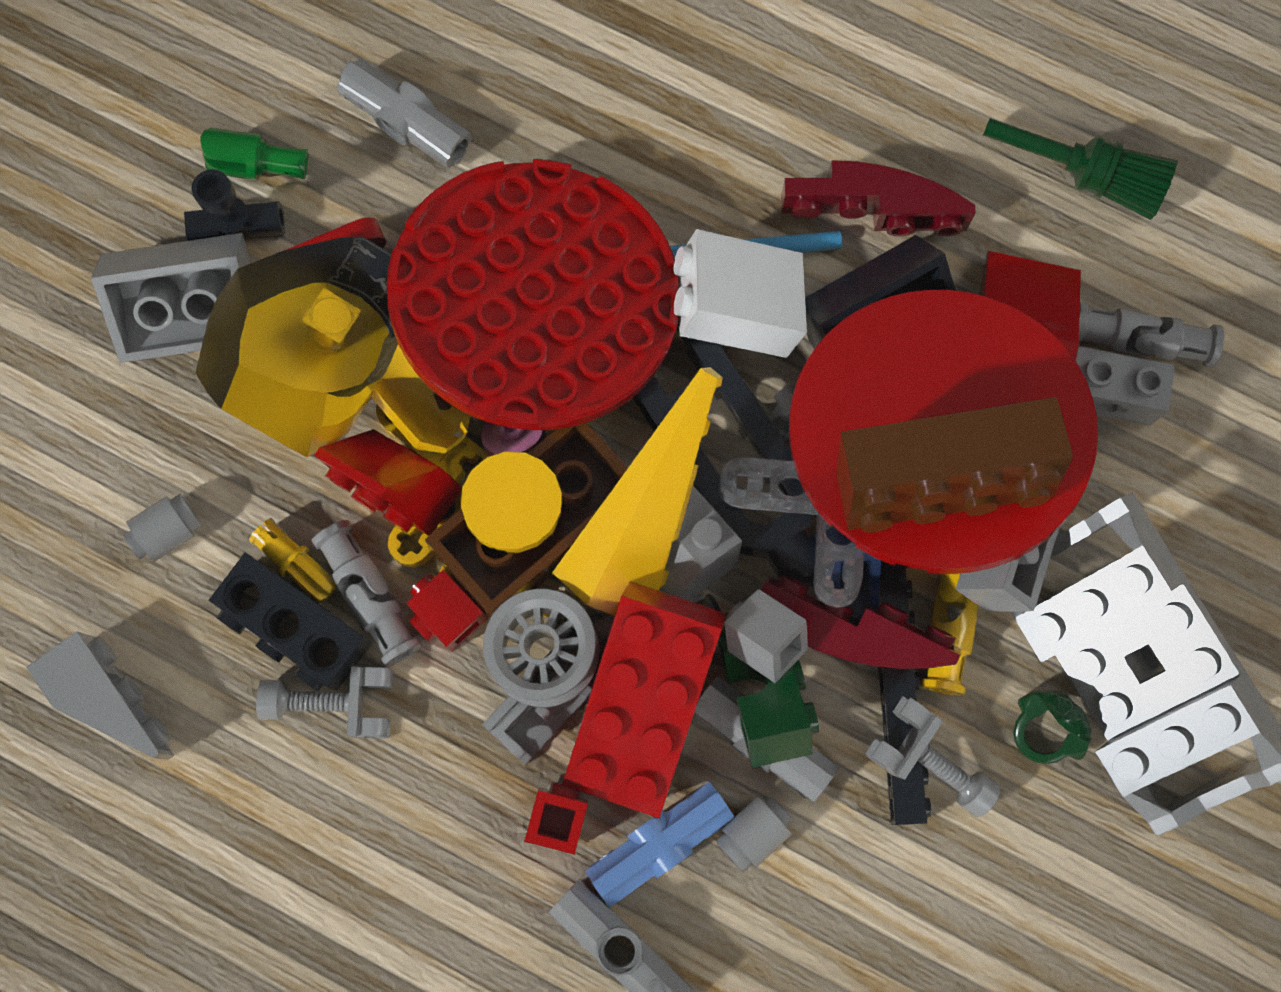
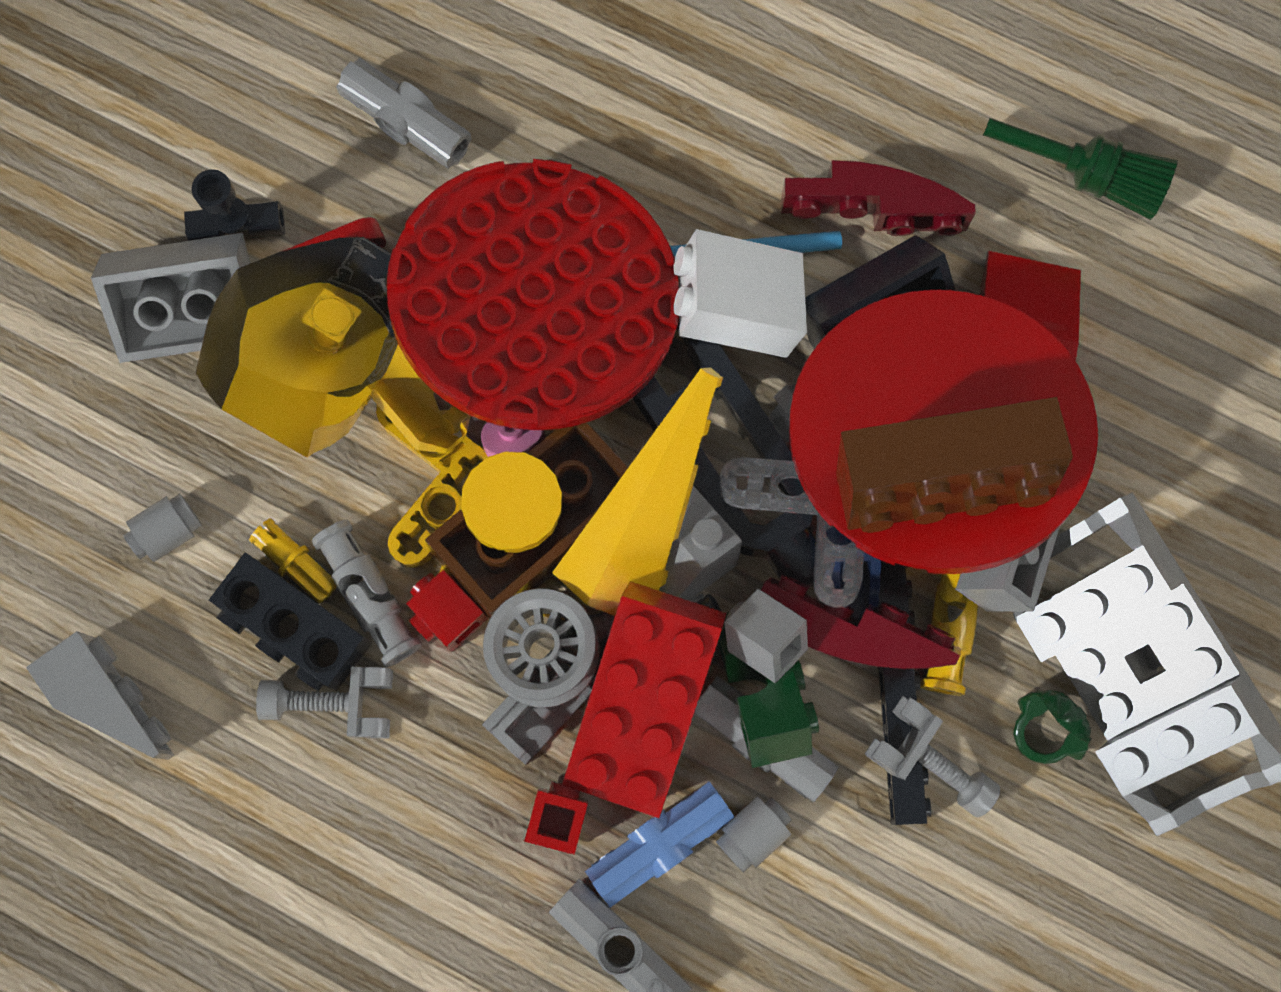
green arm [200,128,309,181] -> none
red slope [314,429,462,536] -> none
light grey brick [1076,346,1175,426] -> none
light grey piece [1079,302,1224,367] -> none

